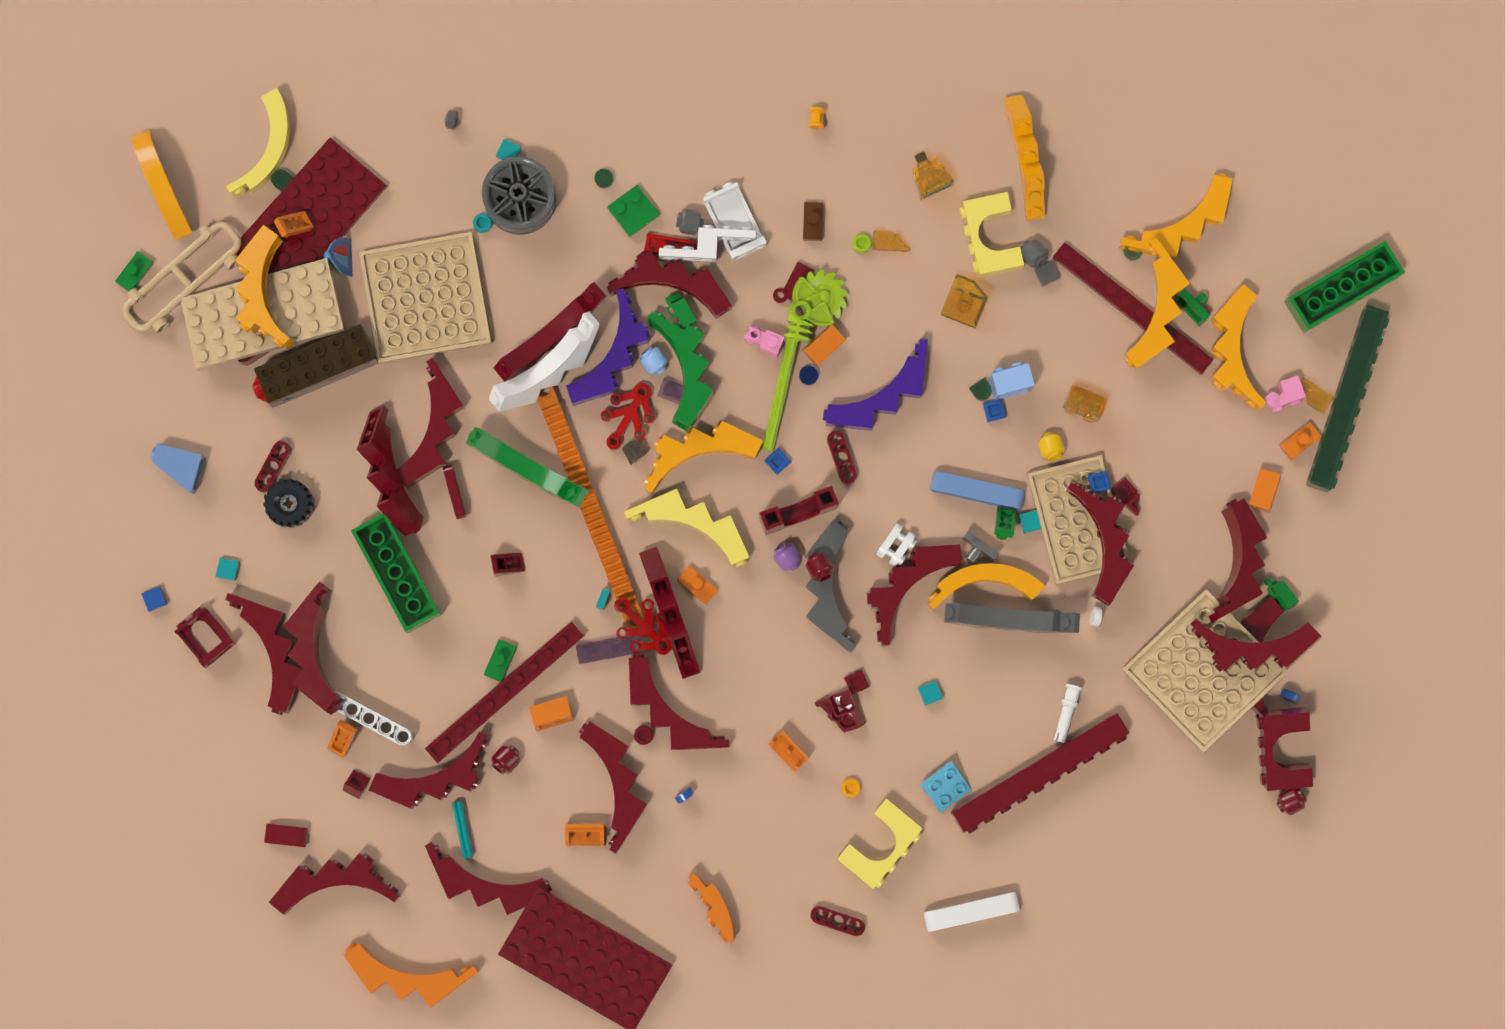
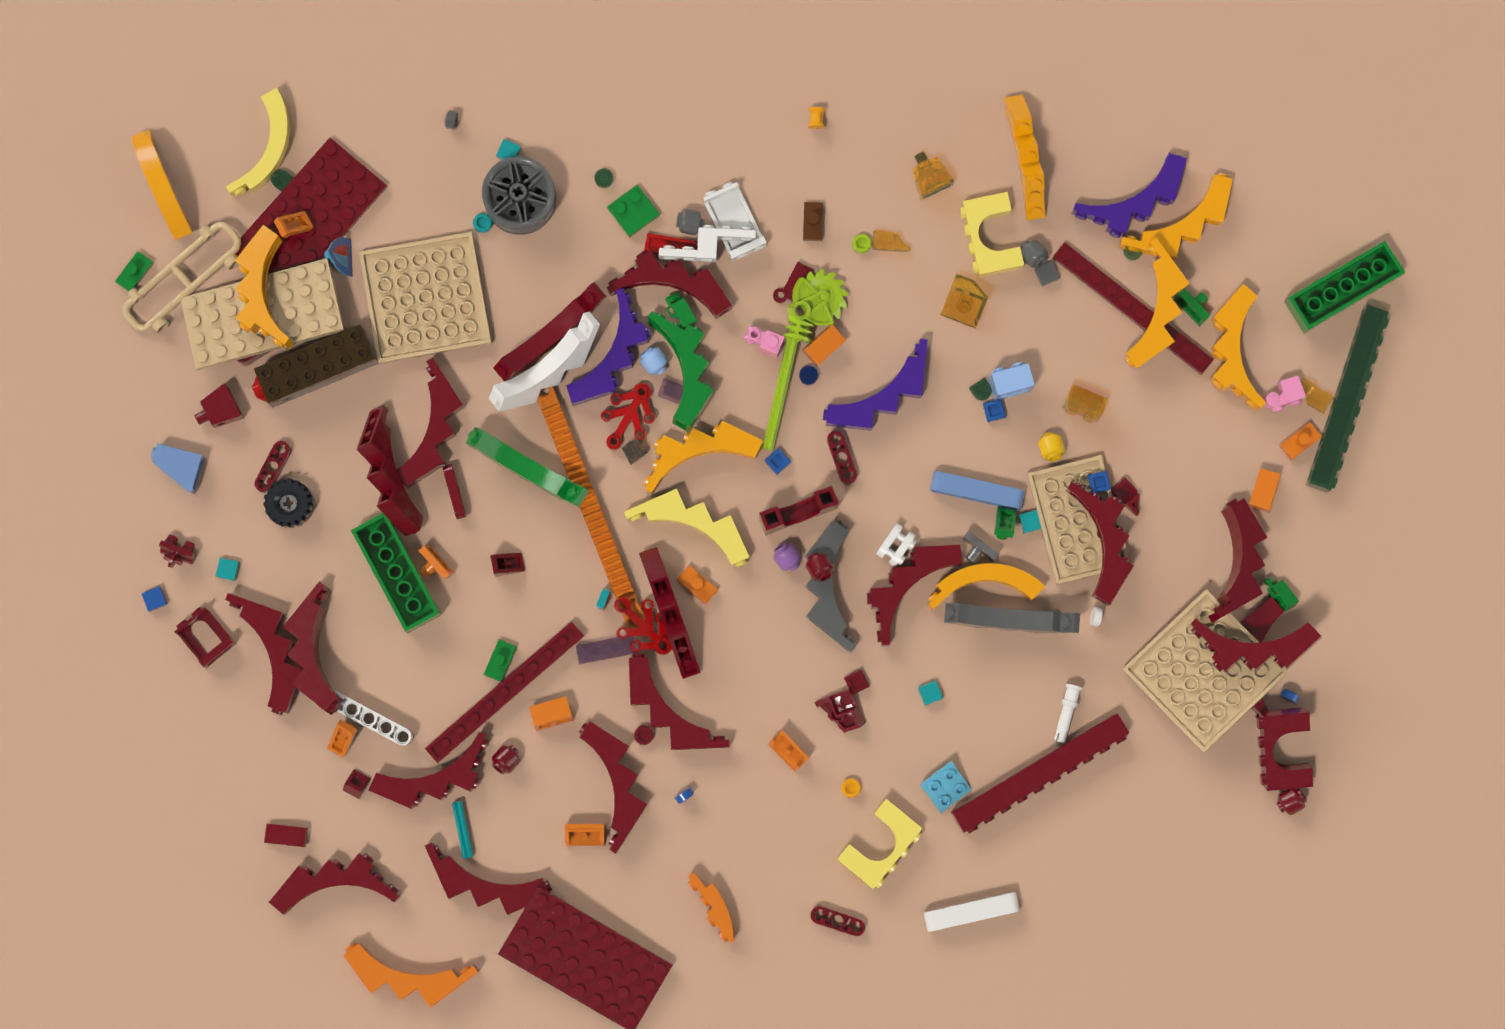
none -> dark red hips [159,534,195,568]
none -> dark red torso [194,384,244,428]
none -> orange tile [419,544,455,579]
none -> dark purple arch [1071,153,1187,238]

